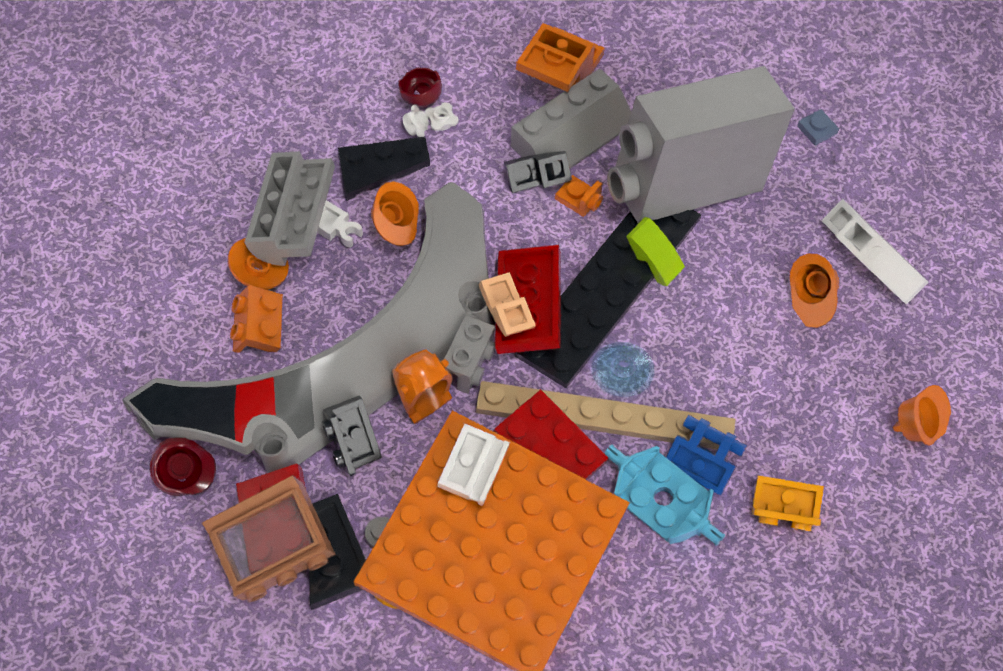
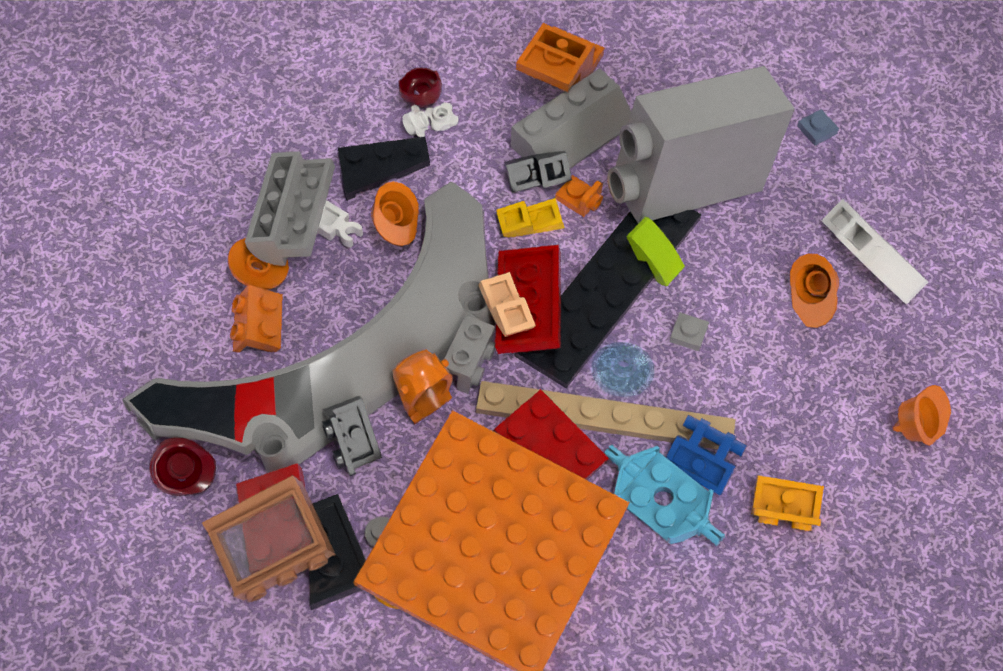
white plate [437,423,510,506] -> none
none -> yellow slope [496,198,565,237]
none -> light grey plate [669,312,709,352]

